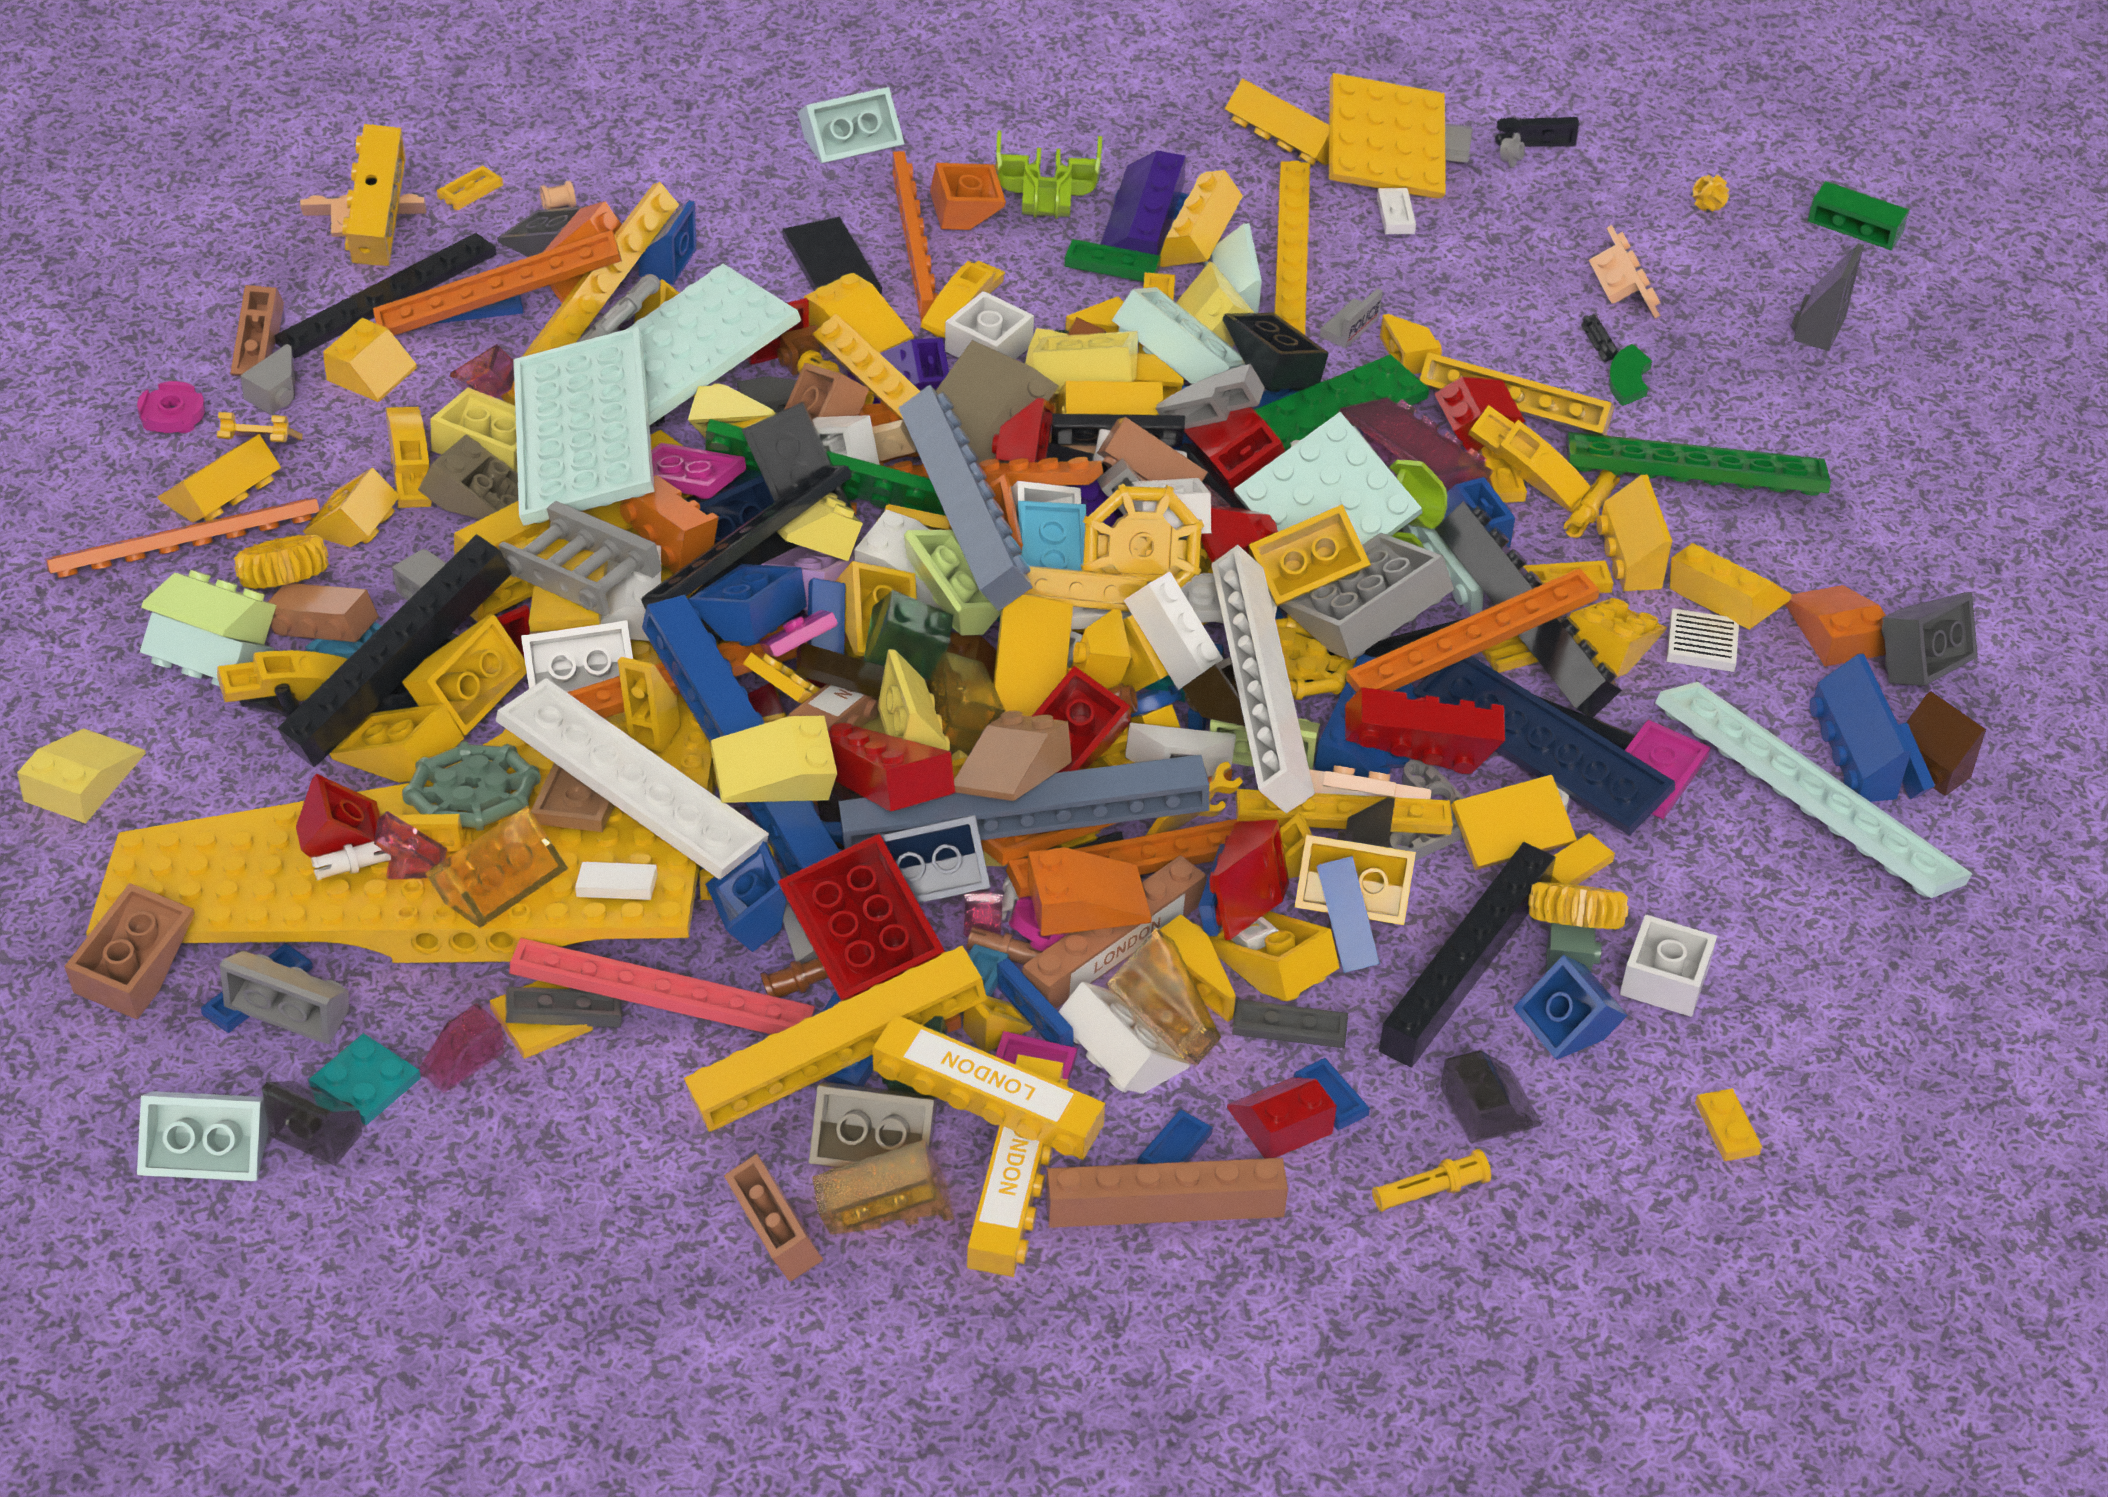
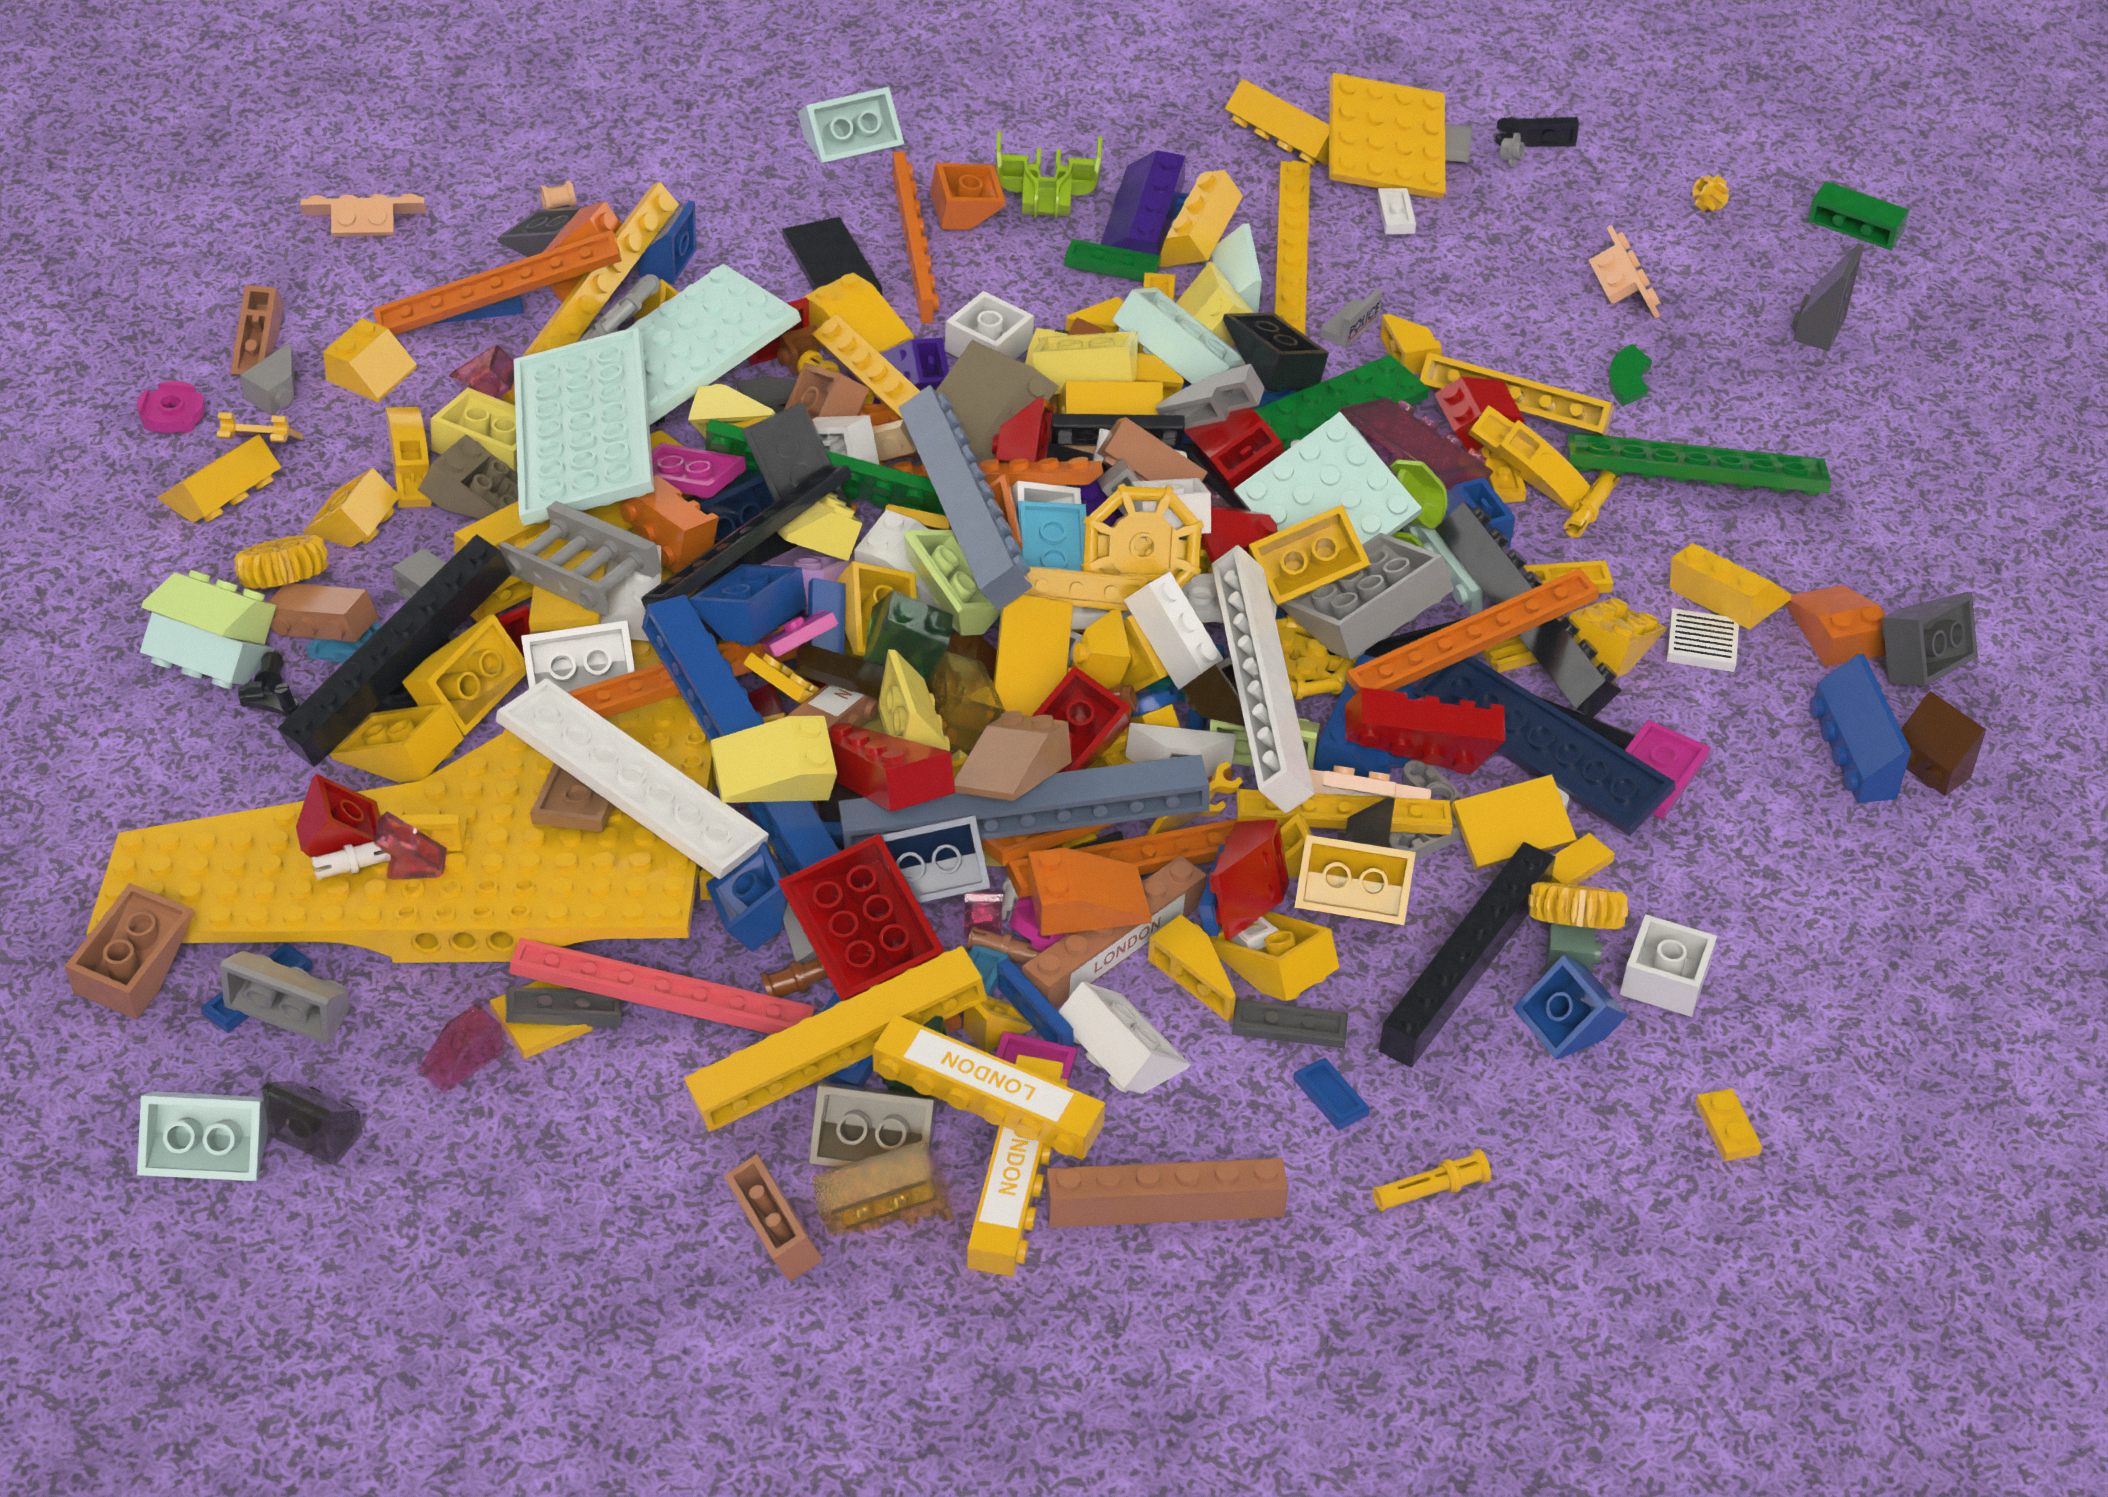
light yellow slope [17,728,146,824] -> none
orange plate [45,497,320,578] -> none
yellow slope [217,650,347,702] -> none
black plate [275,233,496,358] -> none
teal plate [309,1033,421,1125] -> none
yellow brick [342,124,406,266] -> none
sand green plate [402,741,541,831] -> none
clear yellow slope [424,806,569,928] -> none
yellow tile [436,165,503,210] -> none
white tile [575,862,658,900] -> none
yellow slope [618,657,681,752] -> none
yellow slope [920,260,1005,338] -> none
clear yellow wedge [1106,928,1221,1066] -> none
blue tile [1137,1109,1213,1164] -> none
red slope [1227,1077,1337,1159] -> none
tile [1317,856,1380,973] -> none
clear smoke slope [1440,1050,1542,1144] -> none
black axle [1581,314,1618,362] -> none
yellow slope [1596,475,1672,591] -> none
light aqua plate [1655,682,1972,898] -> none
blue tile [1899,722,1935,799] -> none

